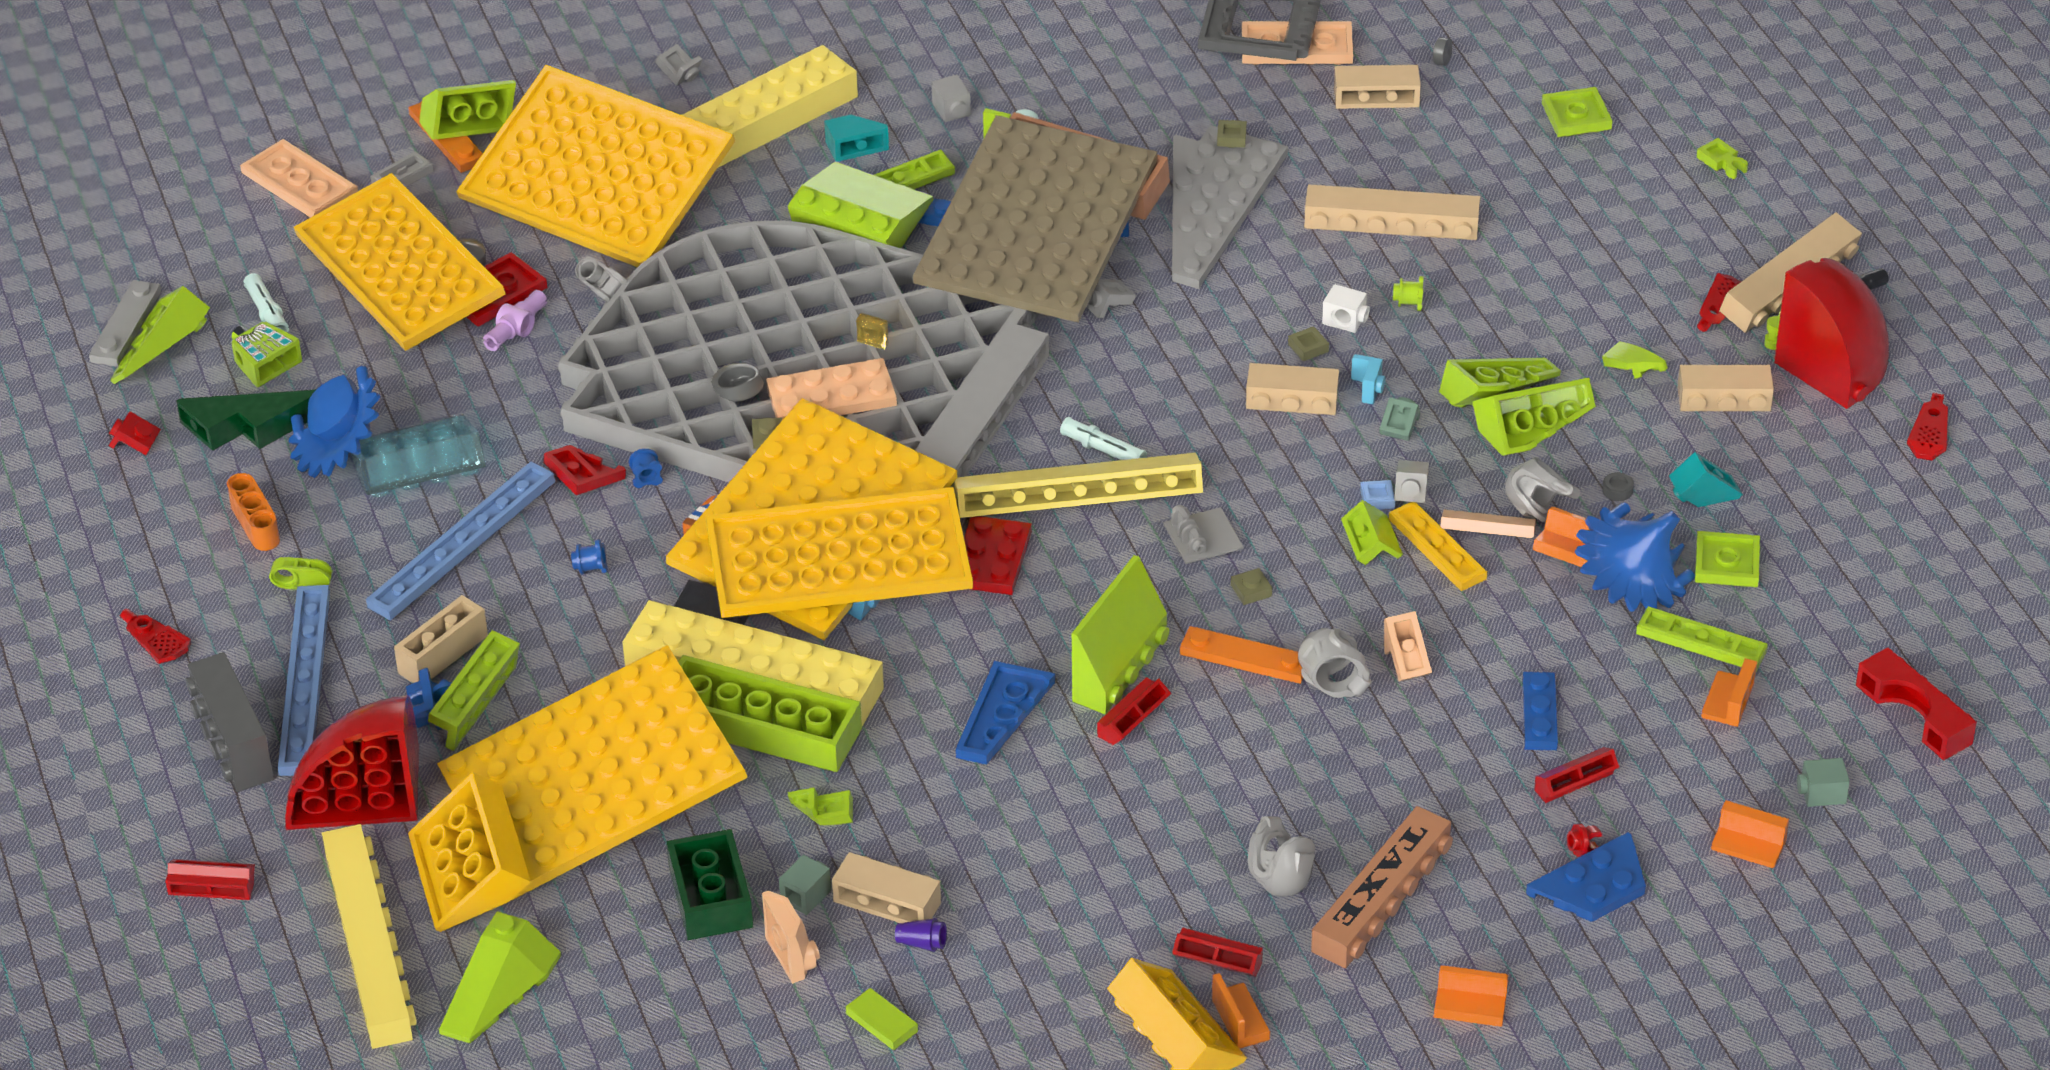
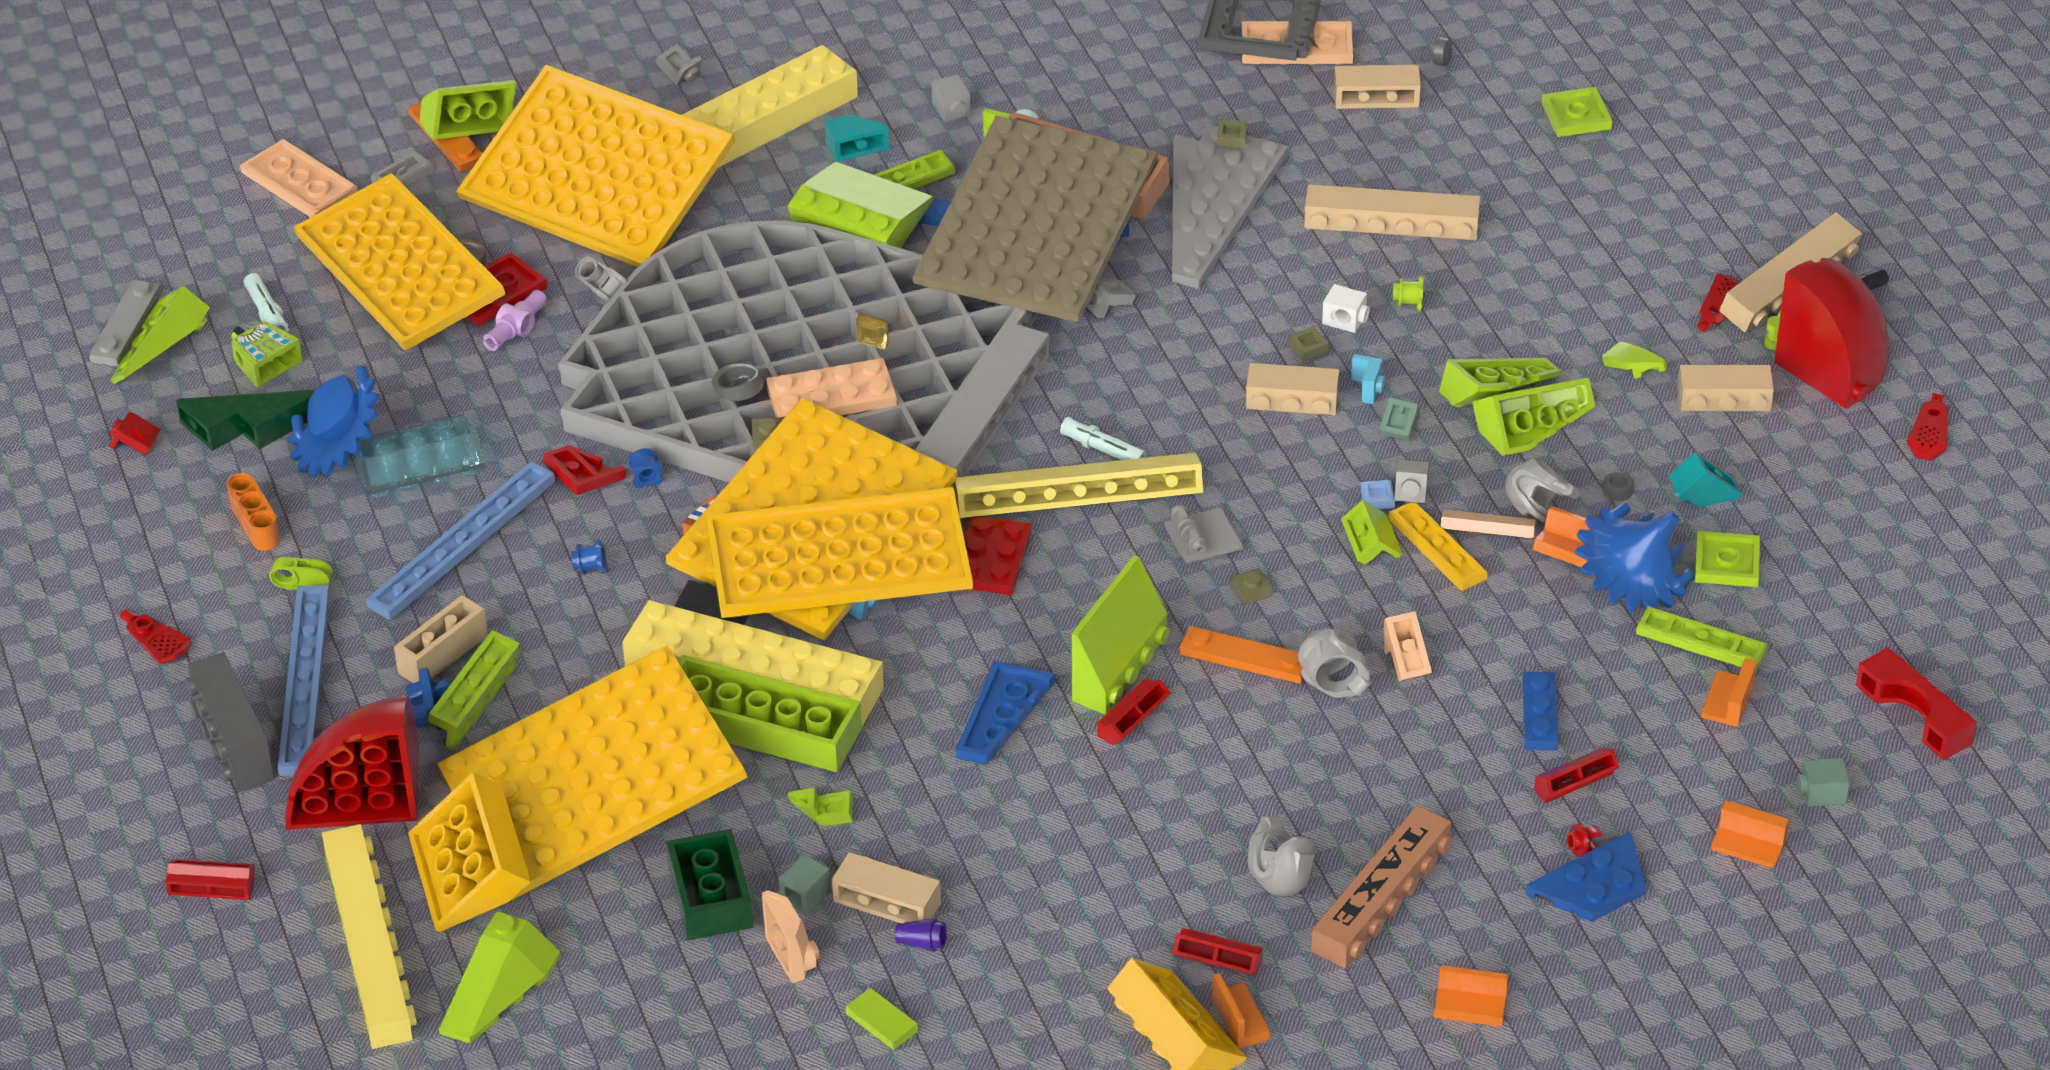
lime plate [1697,138,1748,179] -> none

